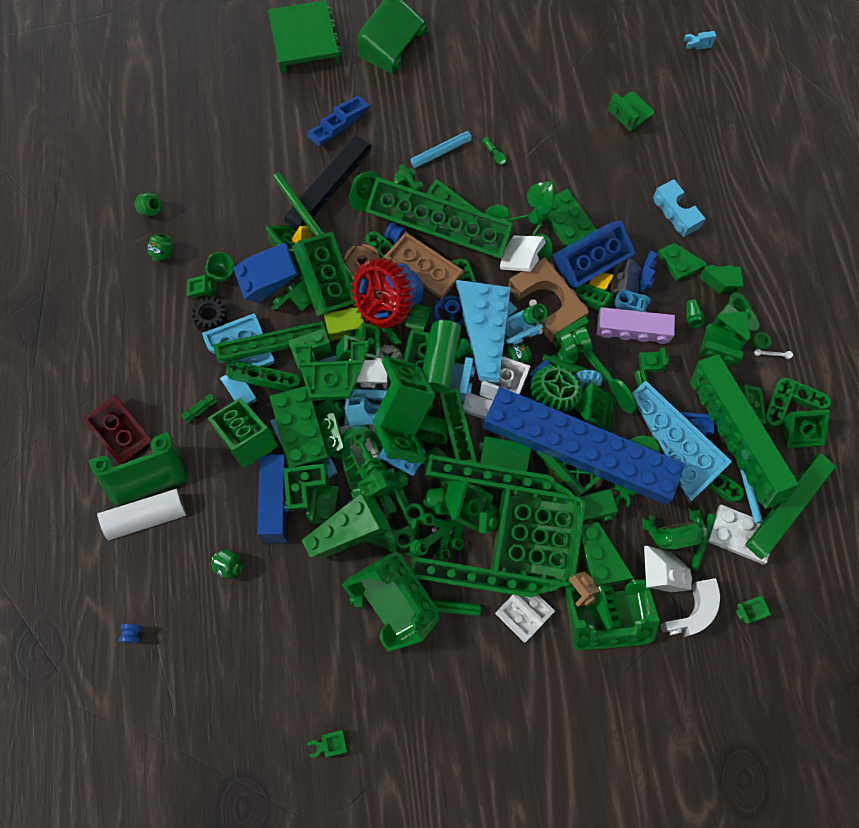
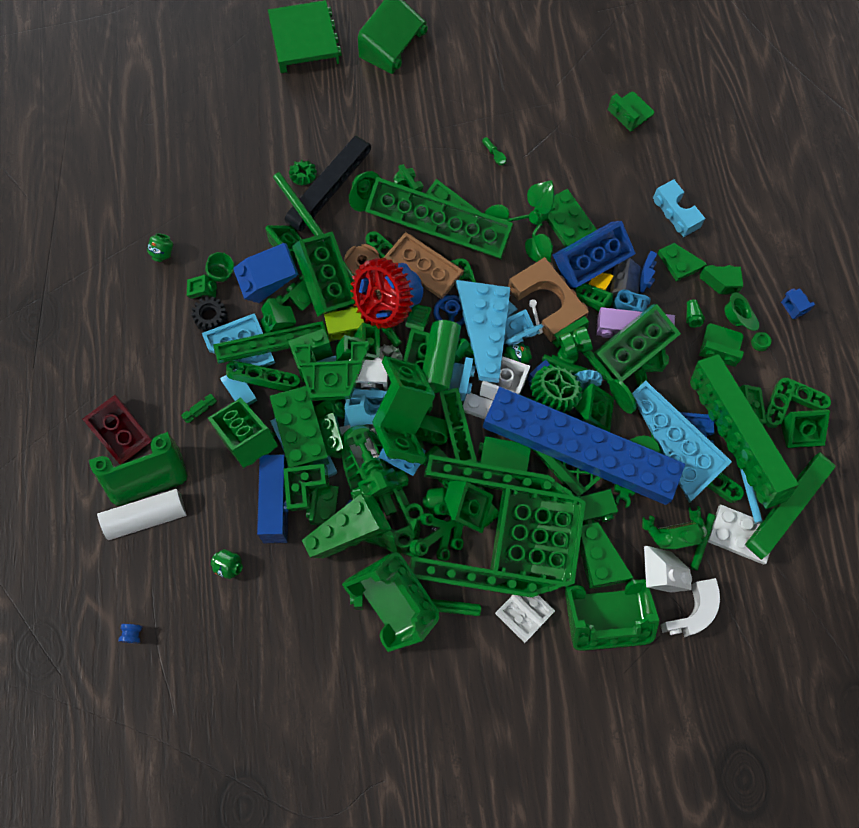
green head [134,193,162,216] -> none
yellow slope [292,226,313,243] -> none
blue slope [307,95,370,146] -> none
green plate [307,730,347,758] -> none
blue wheel [384,222,406,243] -> none
medium azure axle [411,131,472,168] -> none
green plate [479,509,498,534] -> none
white slope [500,235,546,272] -> none
green wheel [522,304,548,325] -> none
medium nougat bracket [569,571,600,607] -> none
green slope [594,584,622,630] -> none
medium azure plate [684,31,716,50] -> none
green slope [712,304,750,348] -> none
green bracket [736,595,772,624] -> none
white hinge [754,349,793,359] -> none
none -> green brick [260,298,296,333]
none -> green gear [289,159,317,185]
none -> green brick [594,304,681,381]
none -> blue brick [781,288,815,319]

